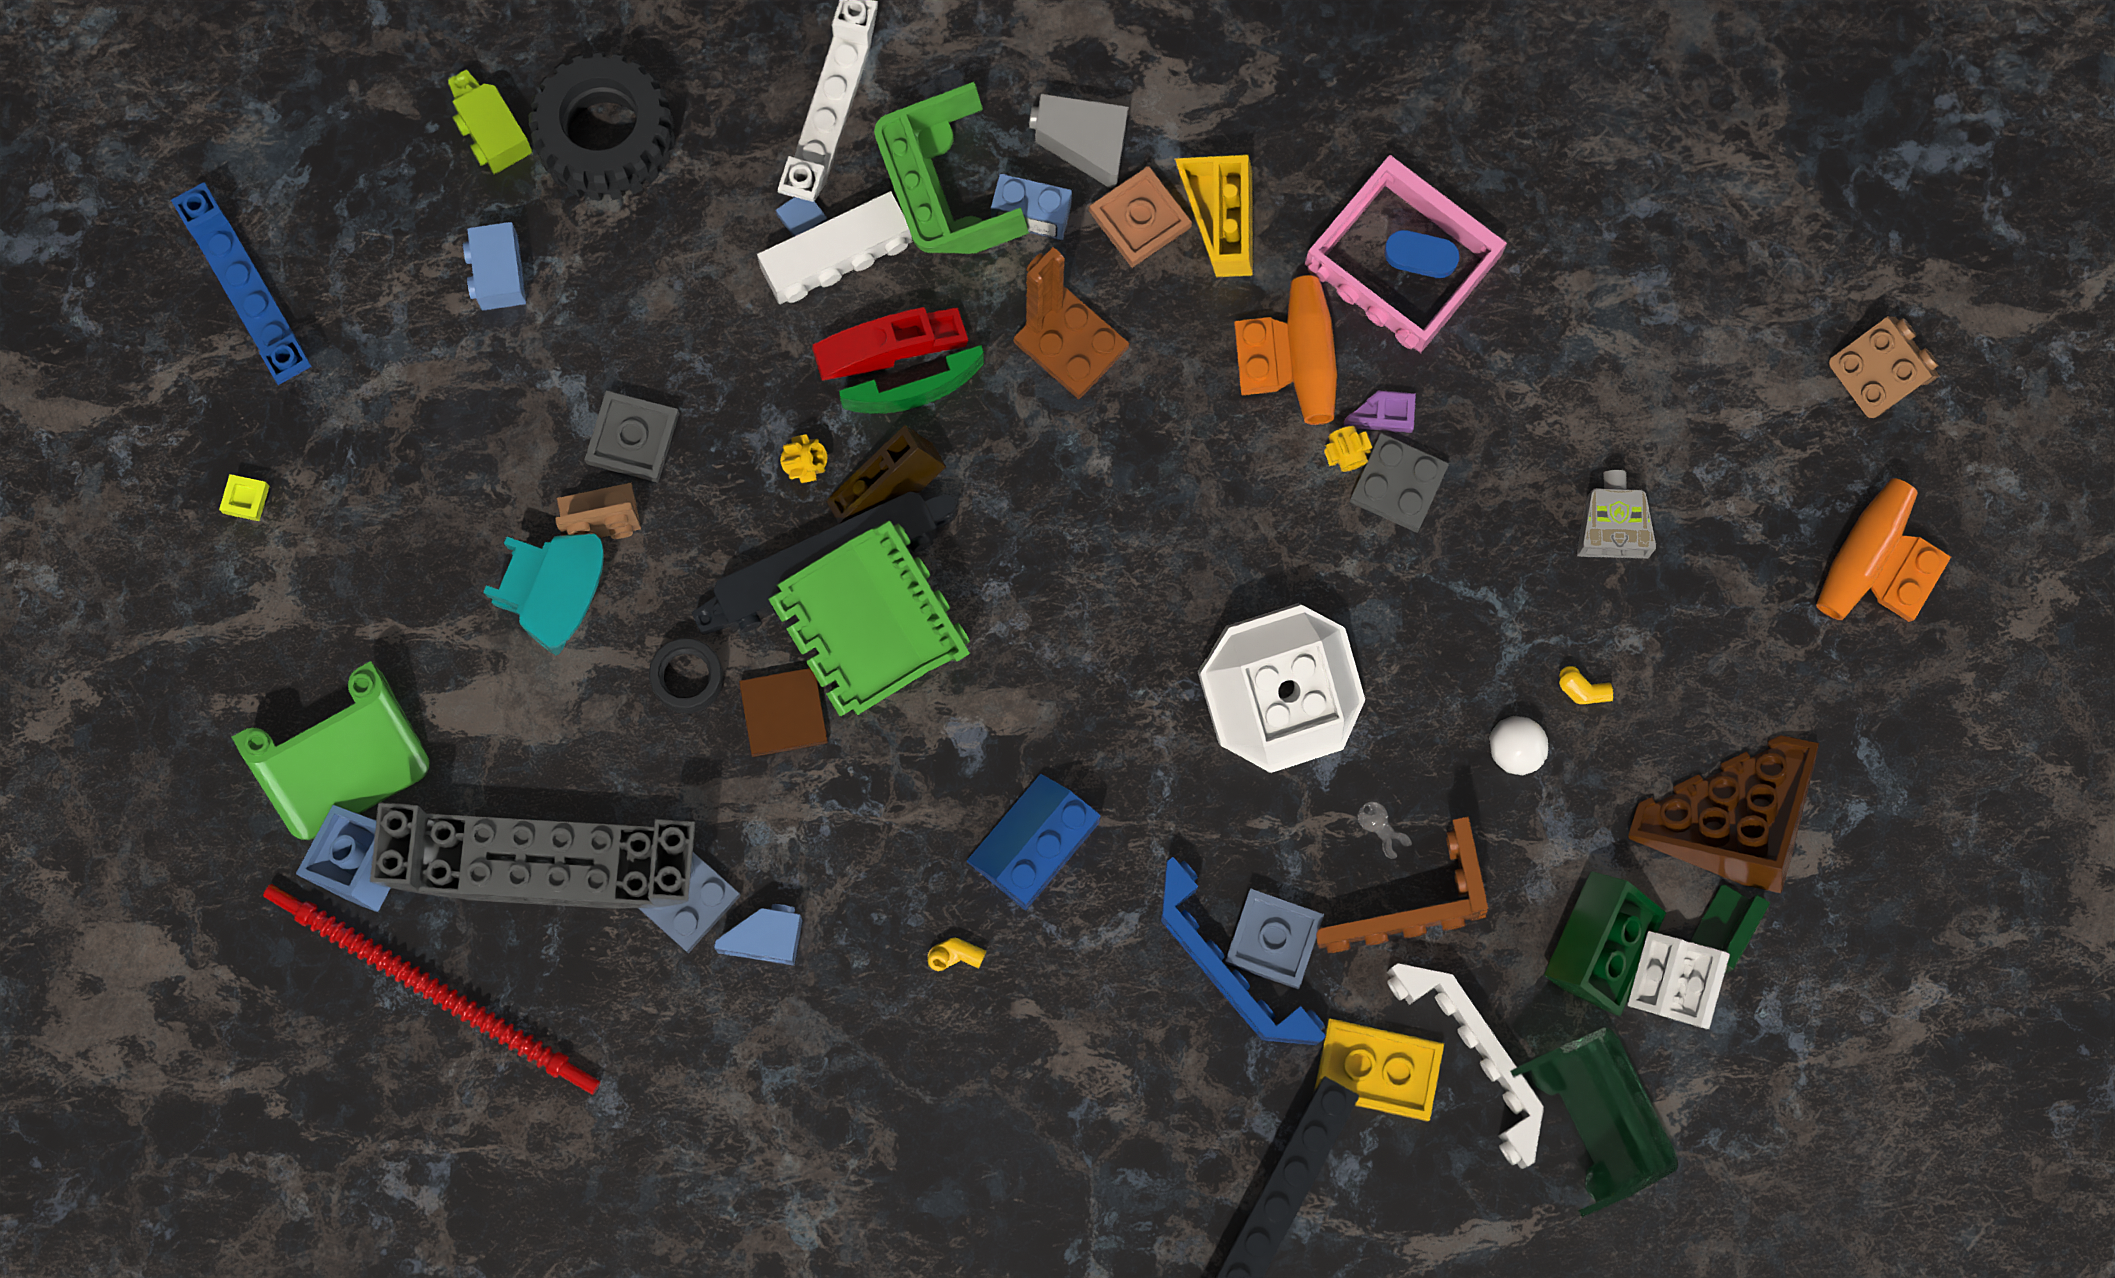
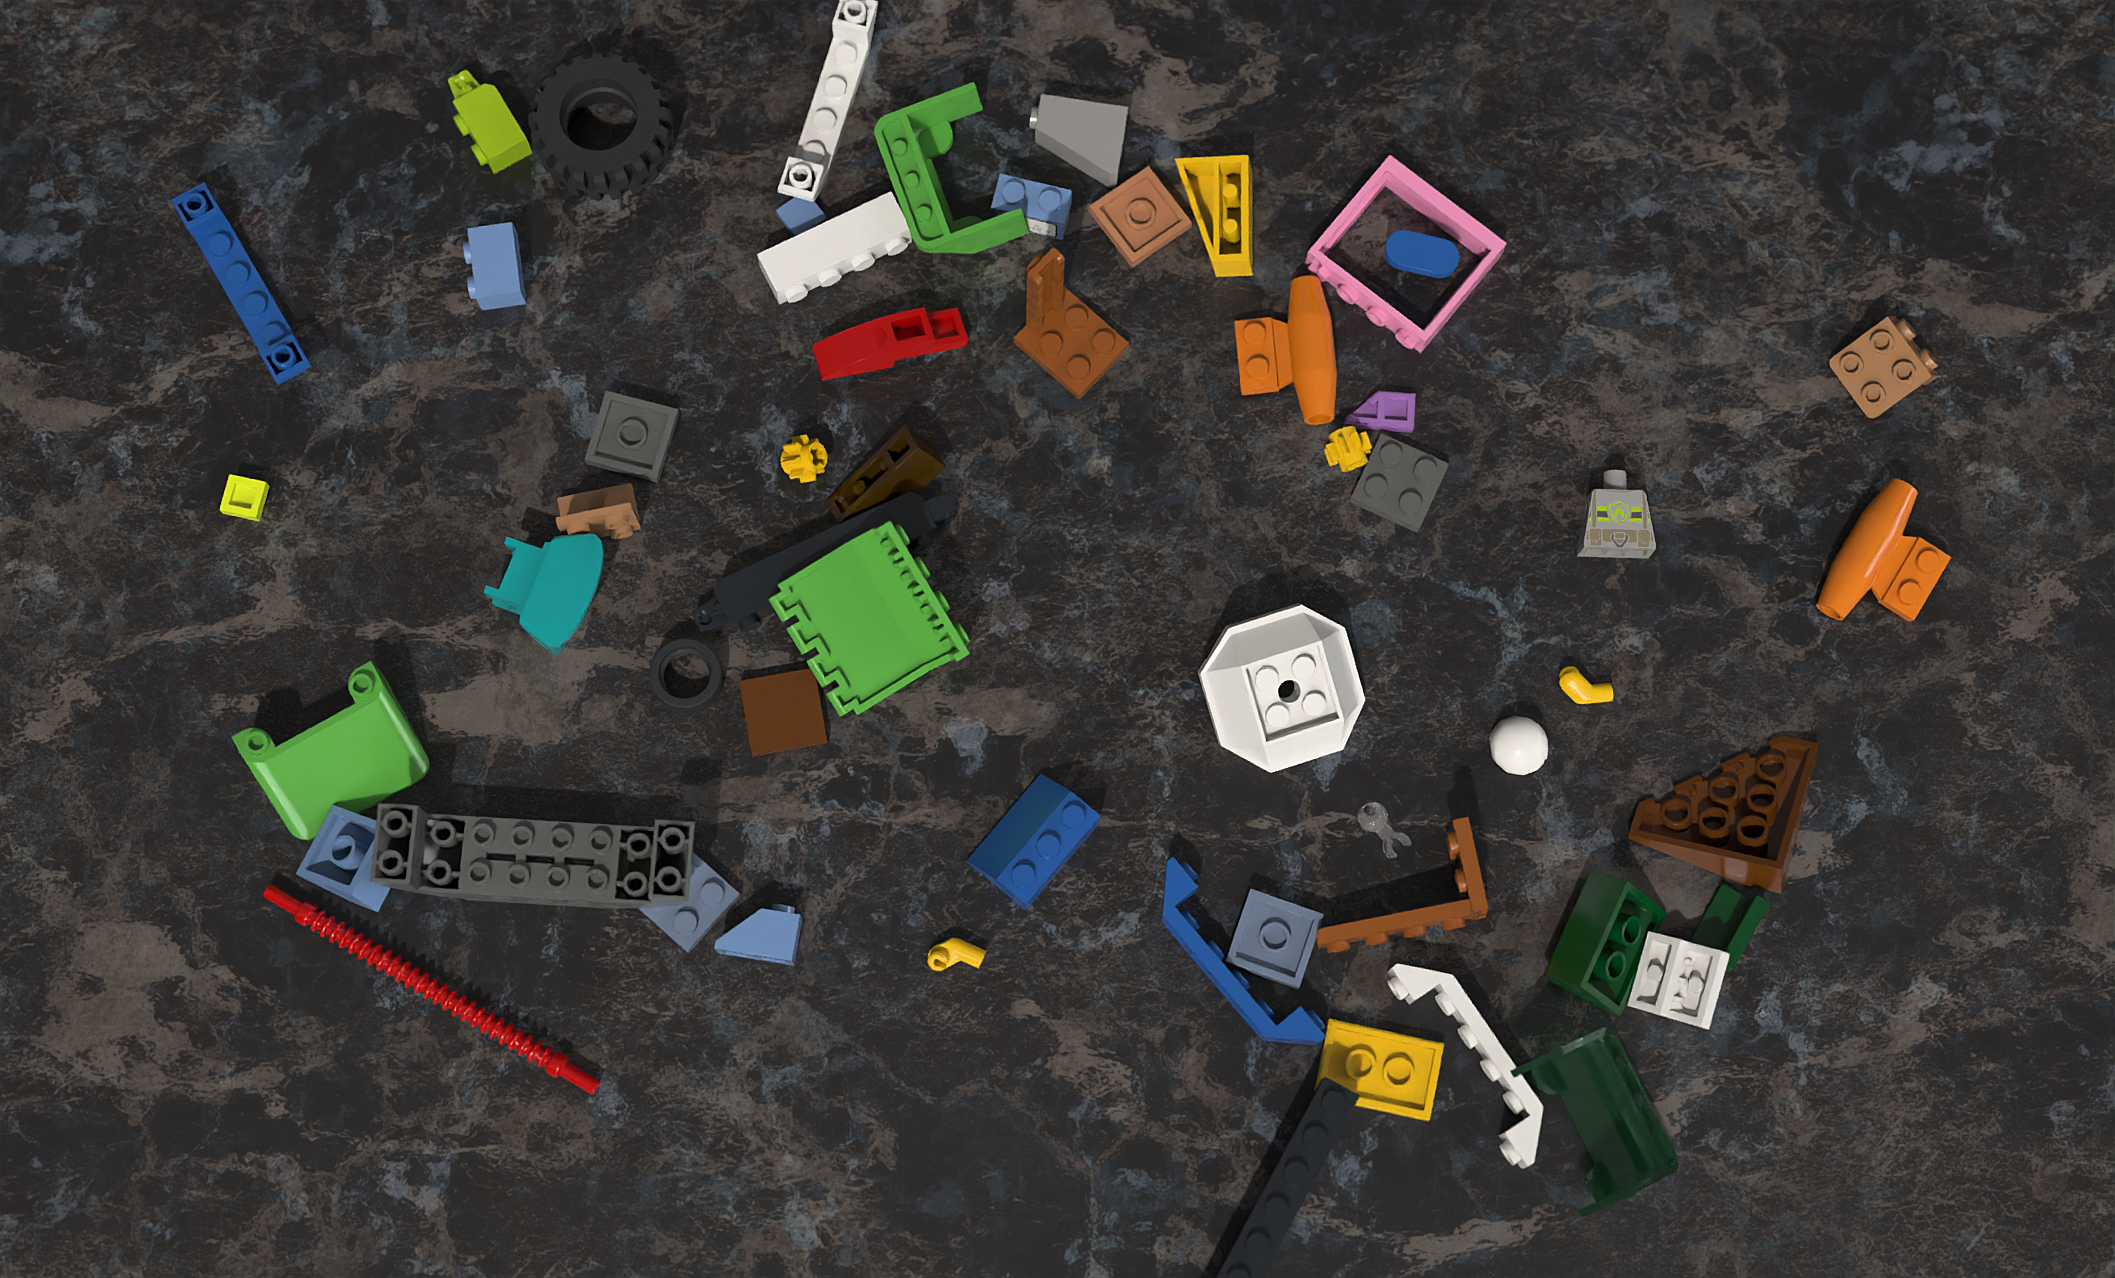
green slope [839,345,984,414] -> none

